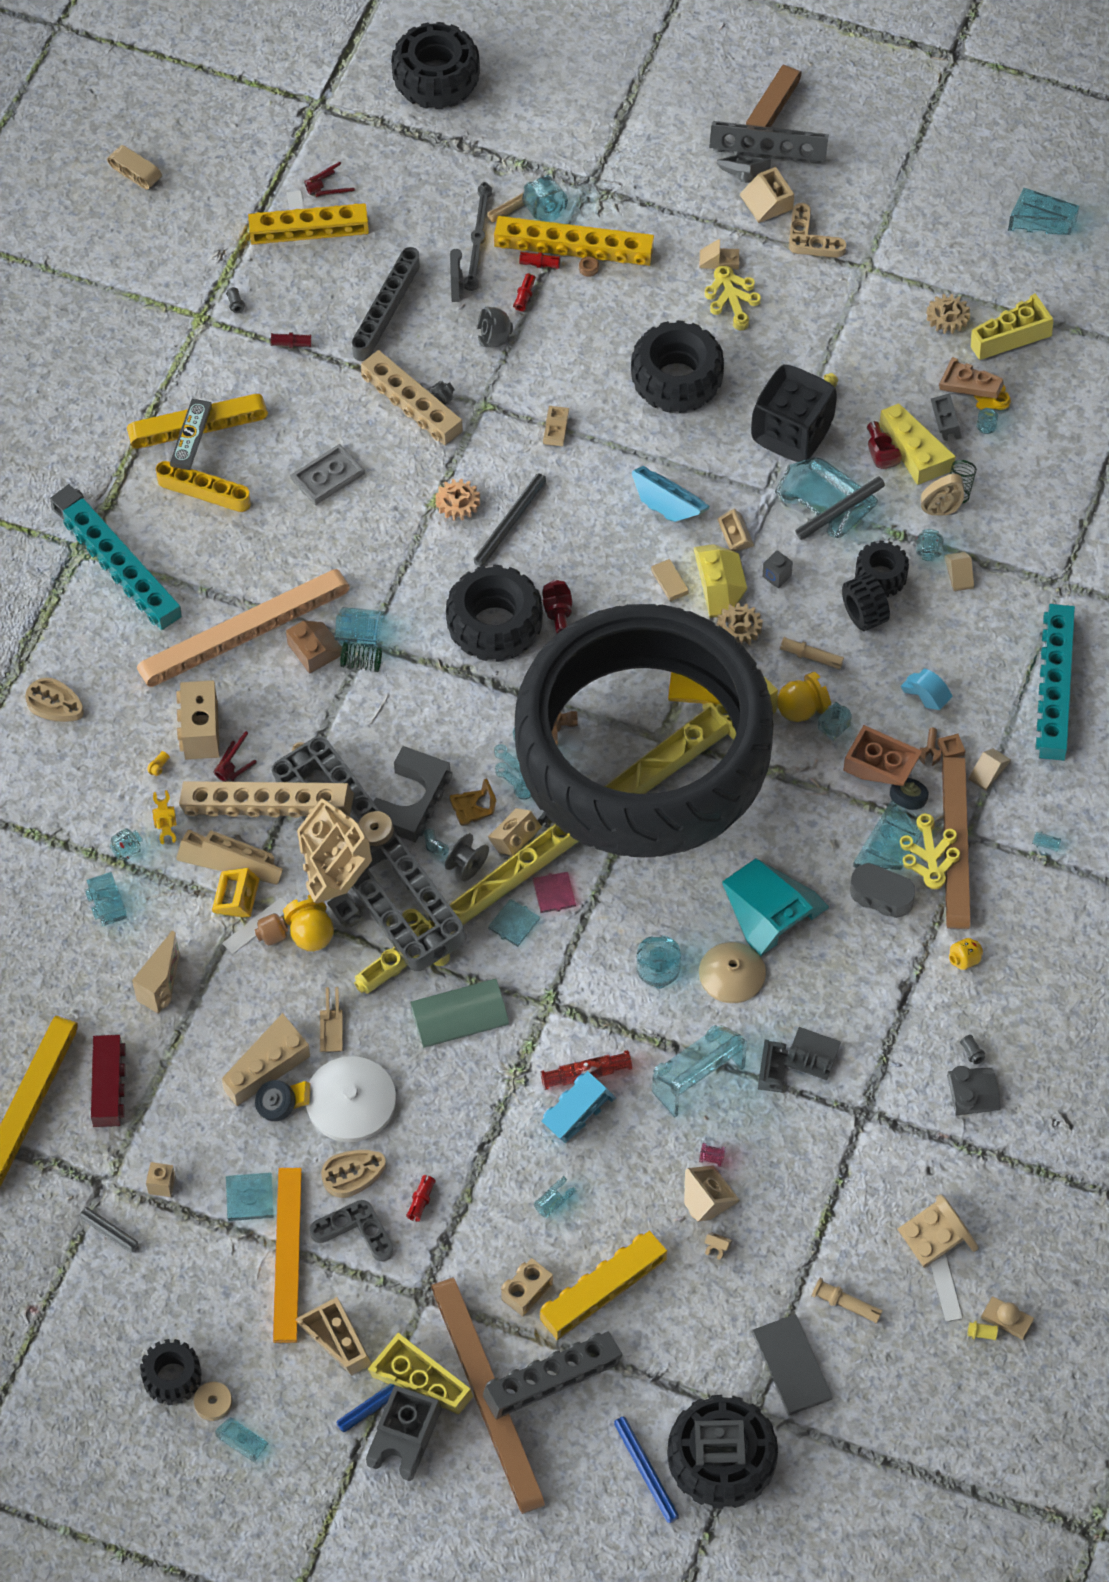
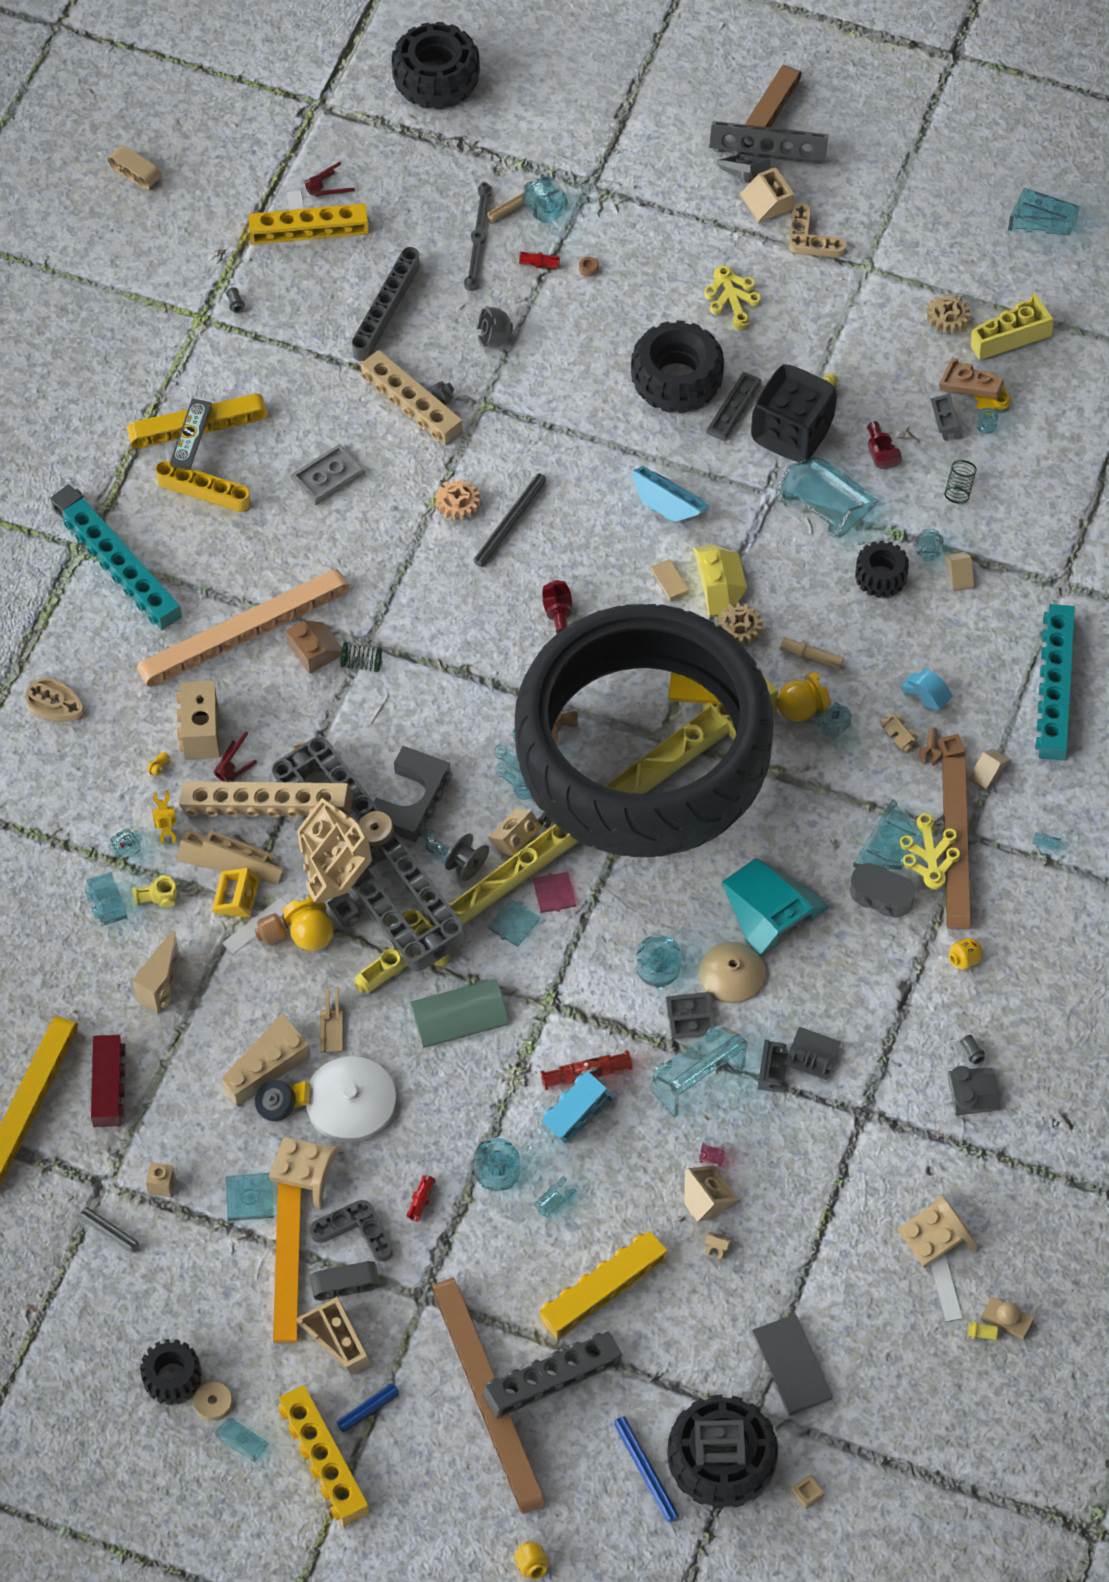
dark red pin [271,332,311,348] -> none
tan piece [321,1150,386,1198] -> none
clear light blue slope [335,607,384,647] -> none
dark grey brick [366,1385,442,1481] -> none
light yellow wedge [368,1333,474,1415] -> none
black tyre [446,564,543,662] -> none
pearl gold piece [449,778,496,826] -> none
dark grey plate [450,249,463,302] -> none
yellow brick [494,216,654,266] -> none
tan brick [501,1258,553,1317] -> none
red axle [513,273,536,311] -> none
tan slope [543,406,569,446] -> none
tan slope [699,239,739,270] -> none
tan slope [717,509,754,552] -> none
dark grey brick [762,550,793,588] -> none
dark grey axle [795,476,885,540] -> none
tan pin [811,1277,883,1324] -> none
black tyre [842,573,890,631] -> none
nougat slope [843,725,922,786] -> none
light yellow wedge [879,403,956,485] -> none
black wheel [890,778,929,810] -> none
tan piece [921,474,964,515] -> none
none -> light yellow connector [132,875,177,908]
none -> tan piece [268,1137,343,1209]
none -> yellow brick [277,1385,369,1526]
none -> dark grey beam [310,1261,380,1301]
none -> clear light blue brick [474,1138,520,1191]
none -> yellow head [514,1542,549,1579]
none -> dark grey slope [665,992,717,1040]
none -> dark grey tile [707,371,761,441]
none -> tan tile [791,1474,825,1509]
none -> tan hinge [881,709,920,753]

